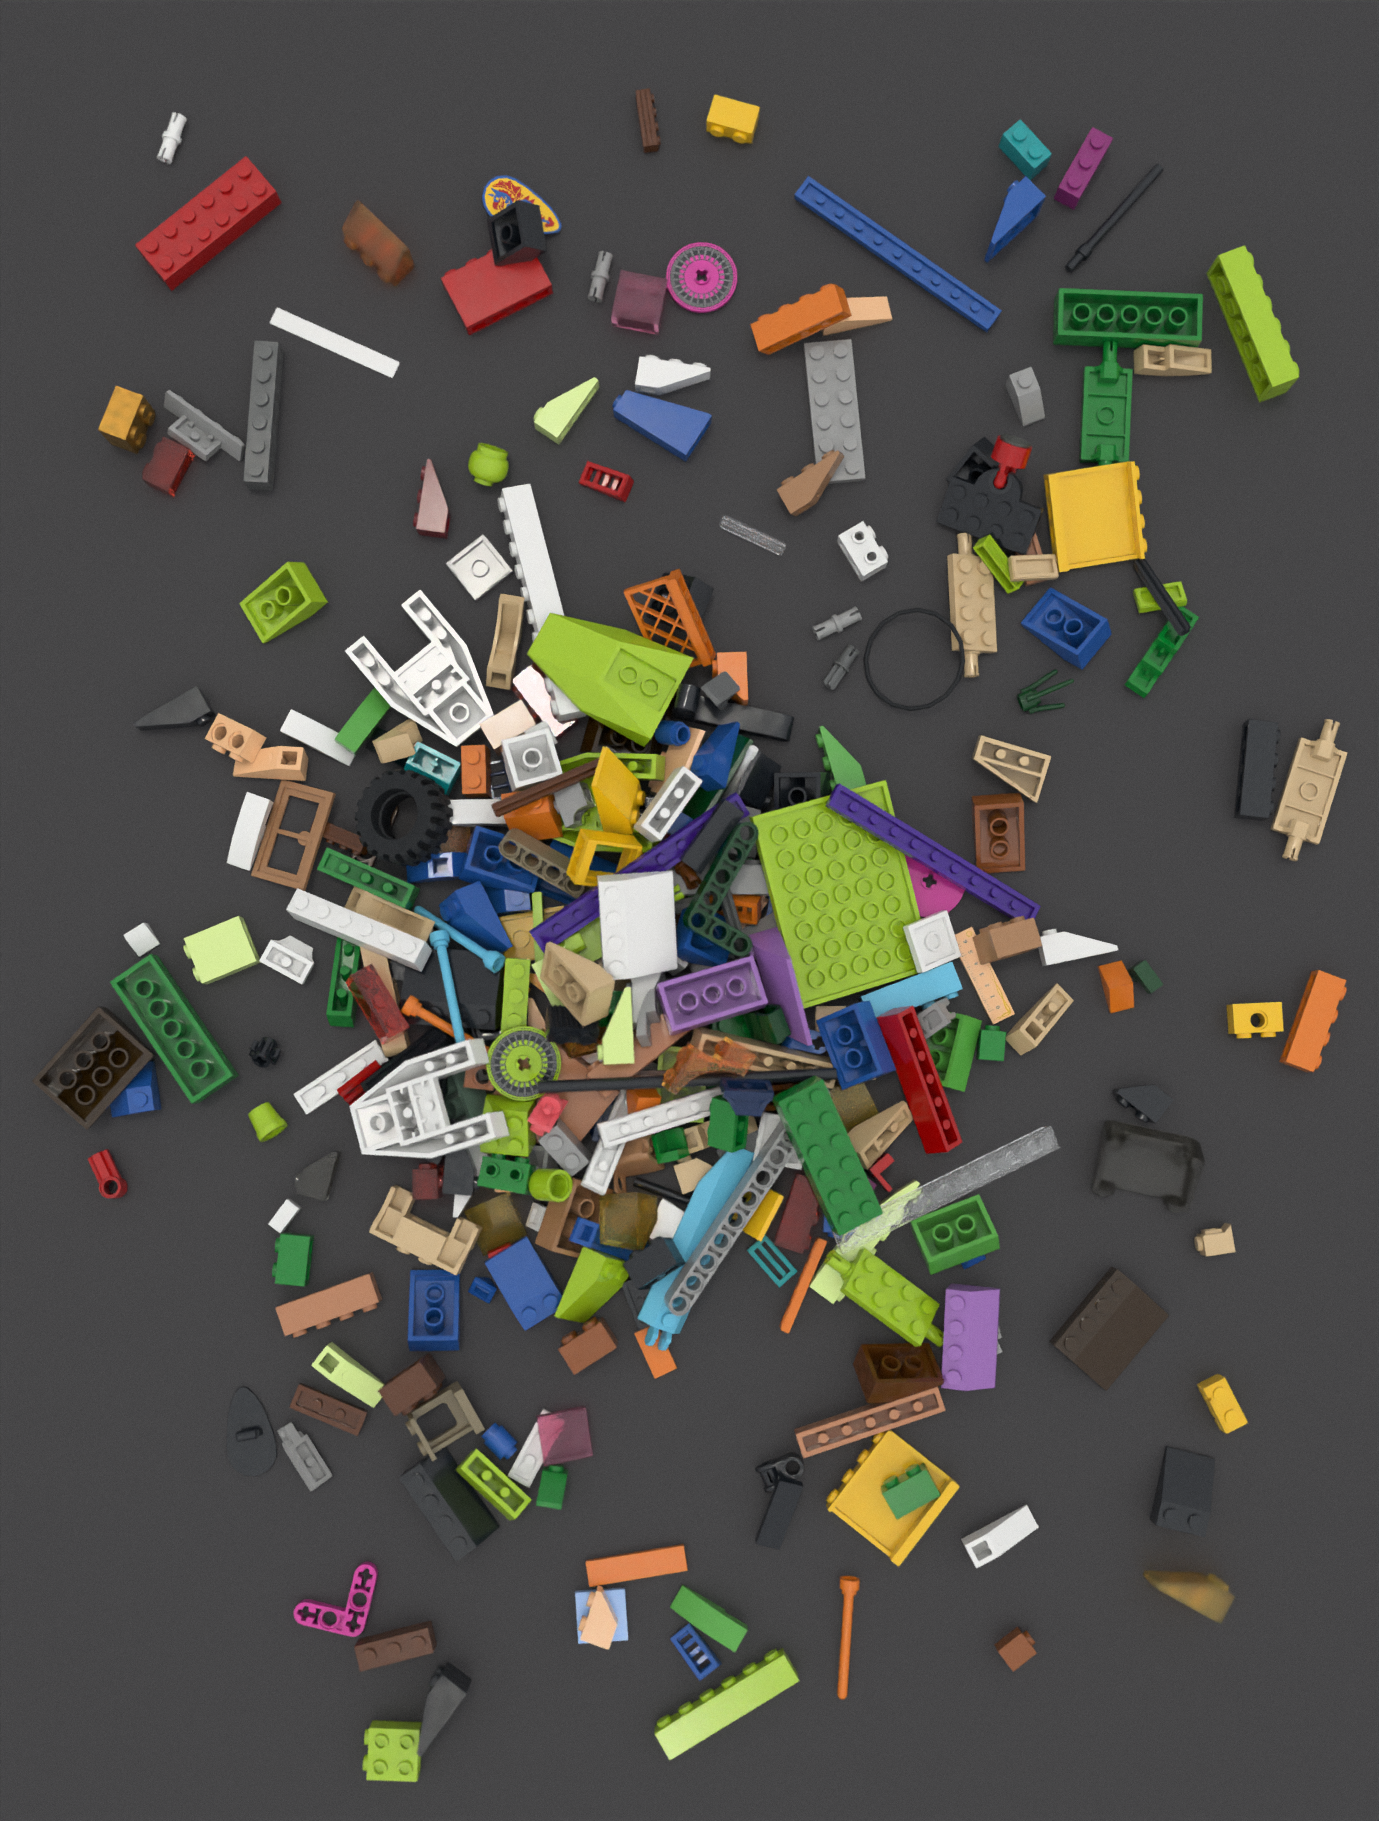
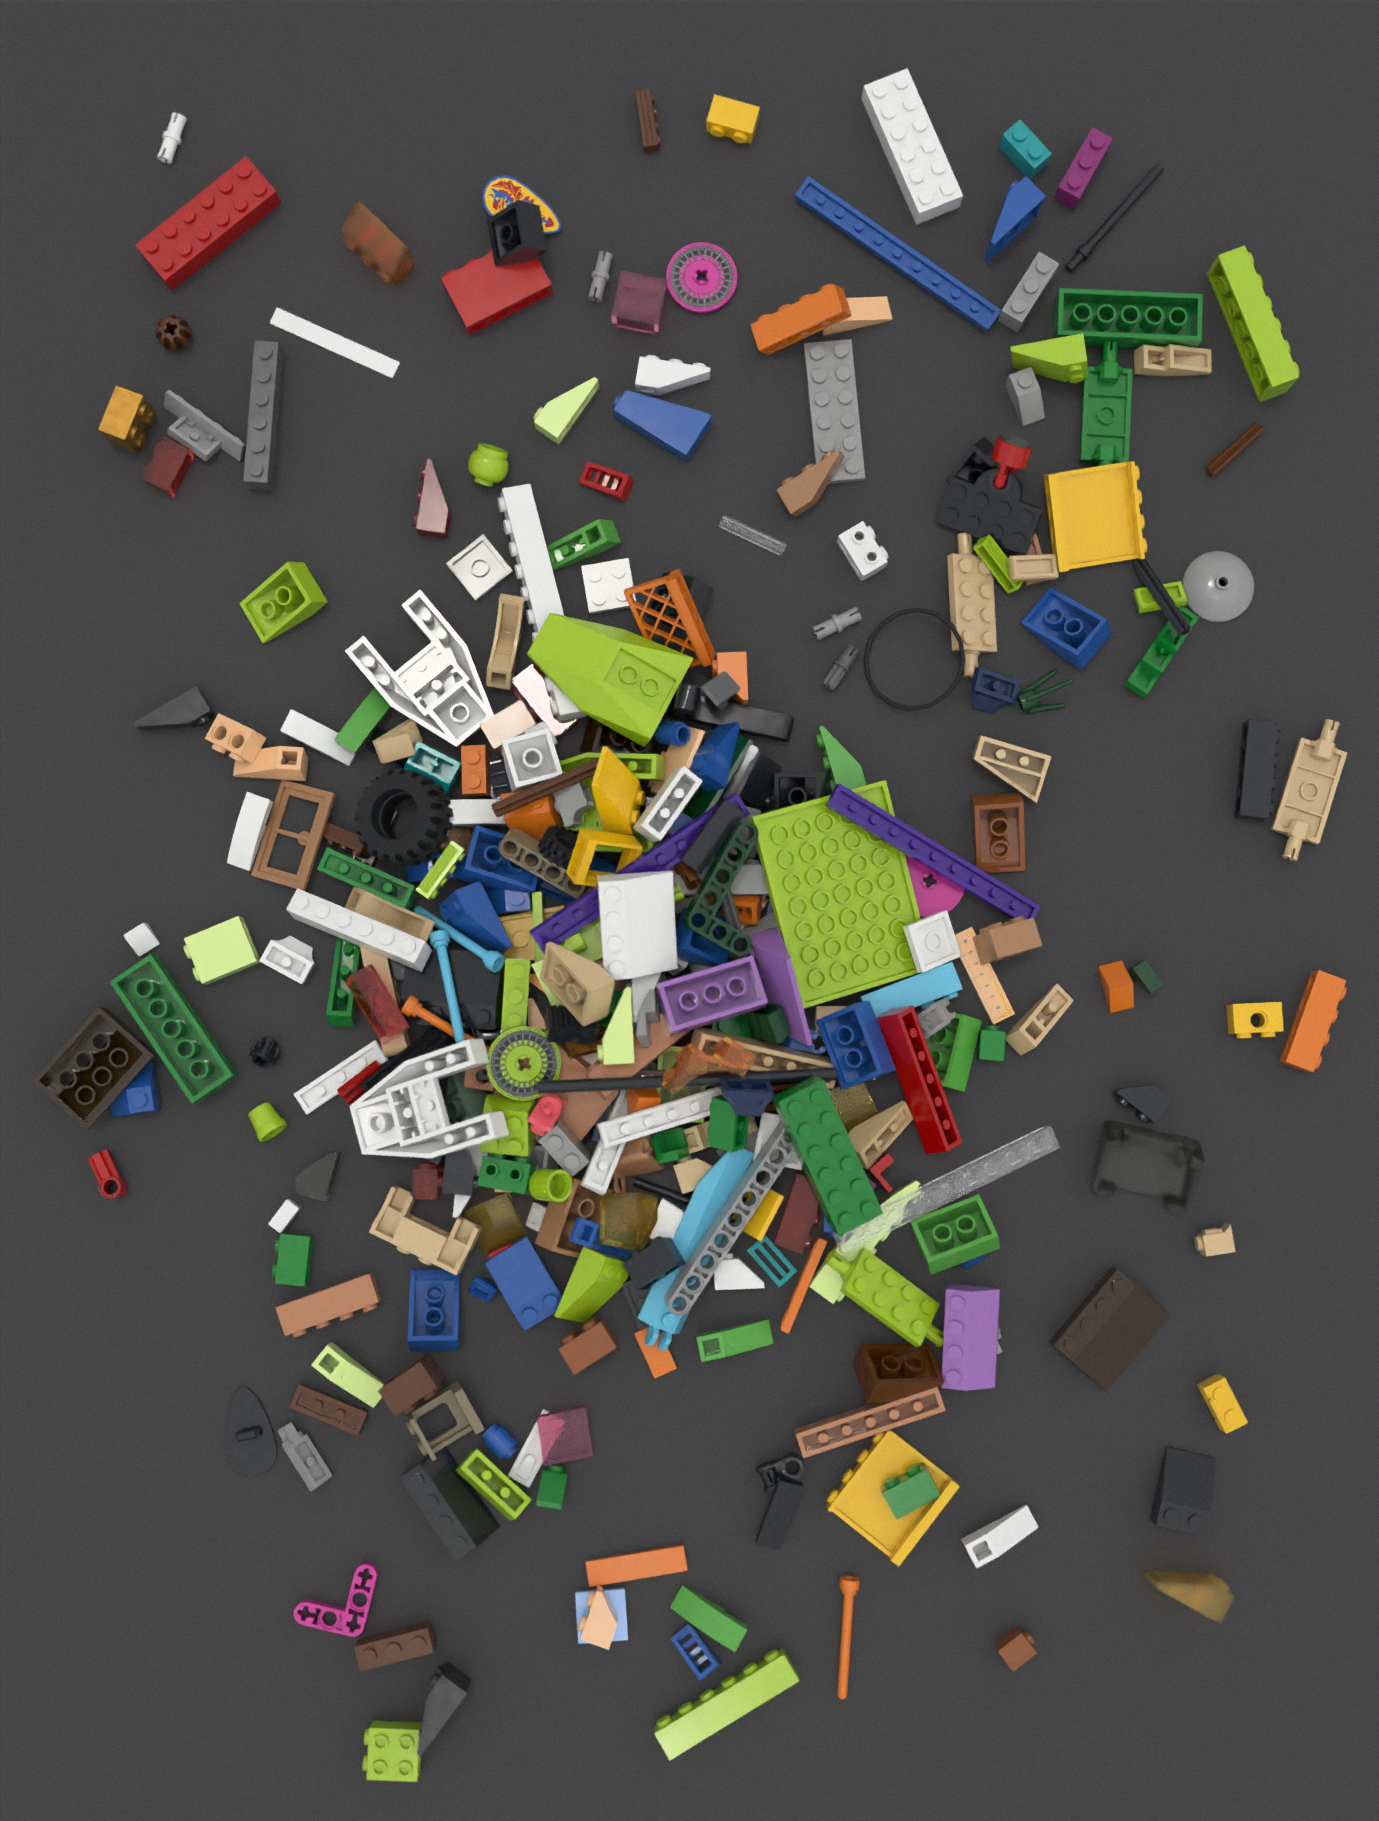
white slope [1038,929,1118,967] -> none
none -> reddish brown piece [155,315,192,352]
none -> lime piece [416,841,466,900]
none -> black tyre [538,825,578,869]
none -> bright green slope [546,519,621,571]
none -> white plate [581,558,636,614]
none -> bright green slope [696,1319,774,1362]
none -> white slope [714,1253,764,1290]
none -> white brick [861,68,963,225]
none -> dark blue slope [971,667,1020,714]
none -> light grey brick [997,252,1059,333]
none -> lime slope [1010,333,1088,383]
none -> light grey dish [1182,551,1254,623]
none -> reddish brown axle [1205,422,1264,477]

